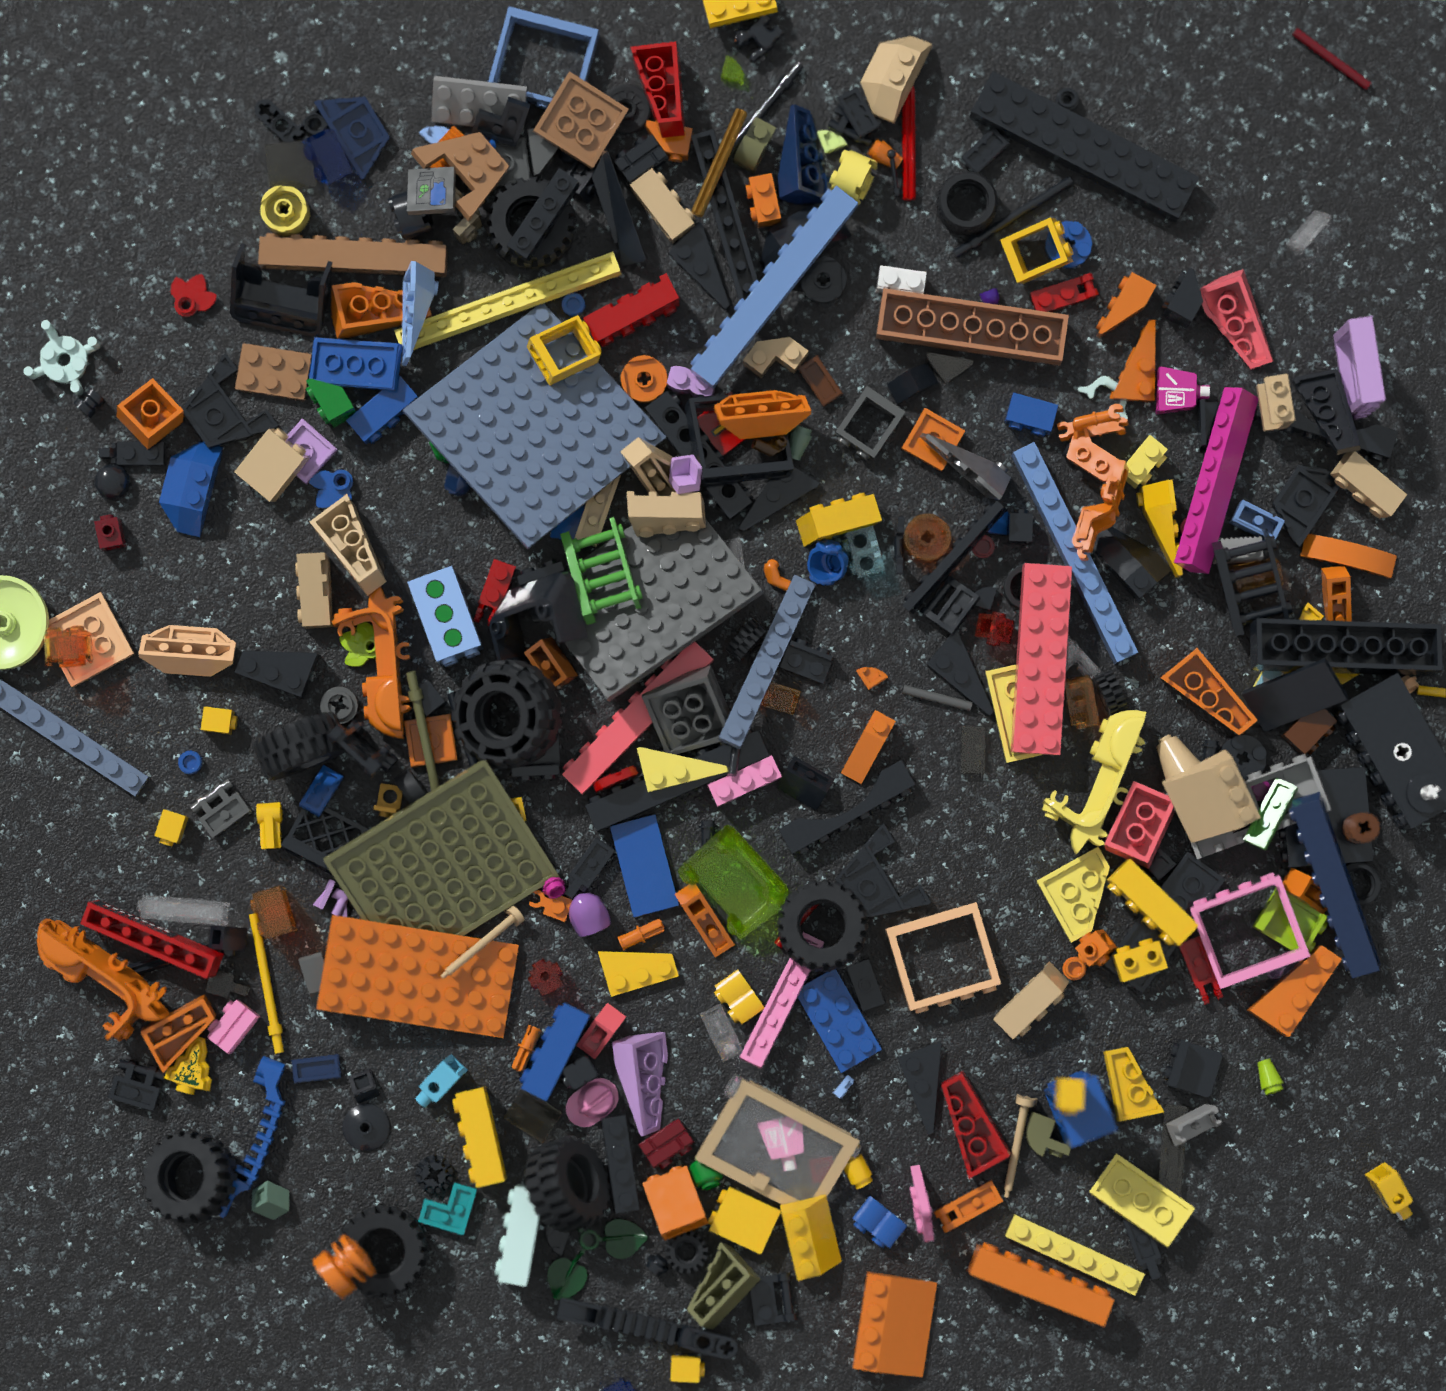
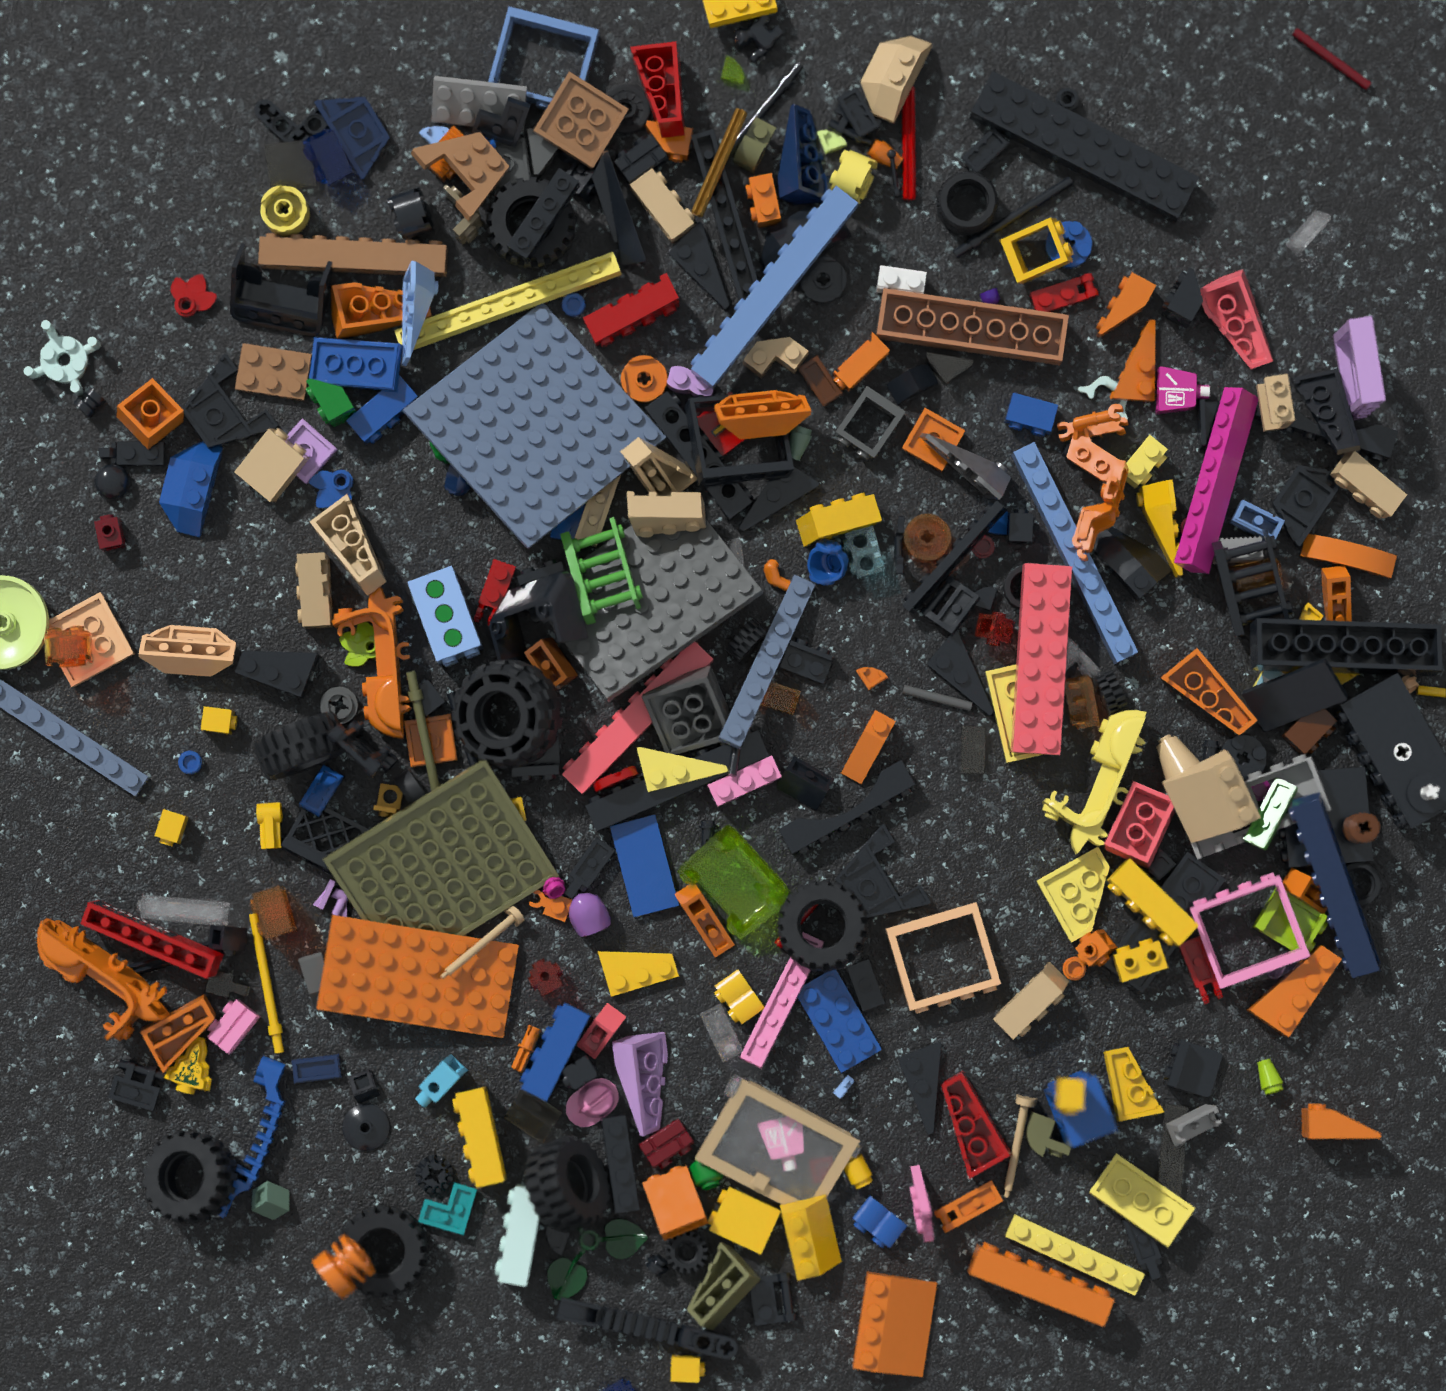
dark grey plate [190,779,251,838] -> none
tile [407,166,456,215] -> none
yellow window [527,315,601,386] -> none
orange axle [618,919,665,950] -> none
lavender panel [669,455,702,494] -> none
dark brown arm [751,435,787,456] -> none
yellow torso [1364,1162,1413,1220] -> none
none -> orange window [833,332,890,392]
none -> orange slope [1301,1103,1381,1139]

